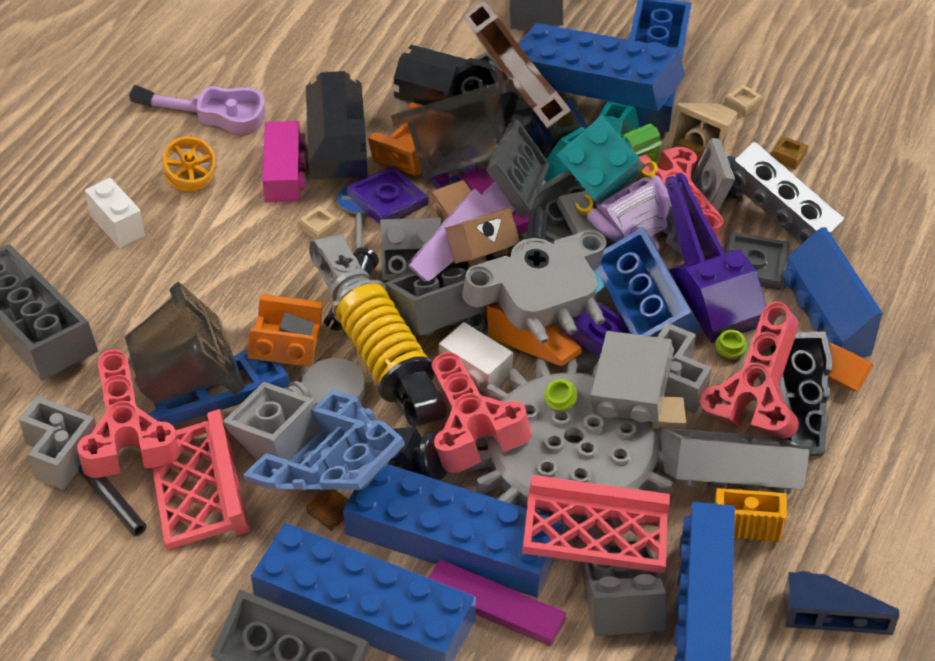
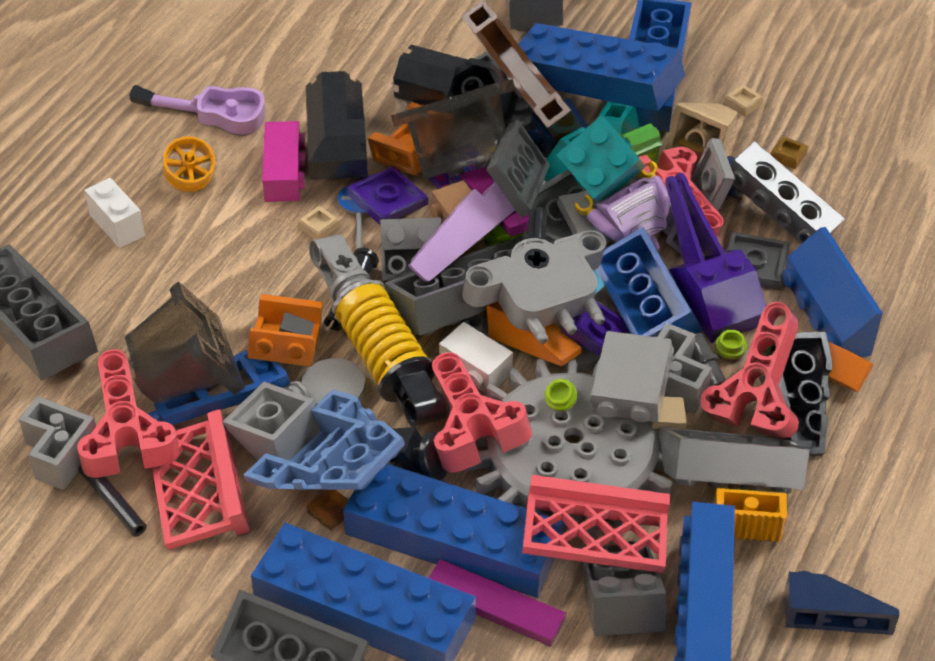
medium nougat brick [445,208,520,266] -> none
none -> dark grey pin [693,333,726,387]

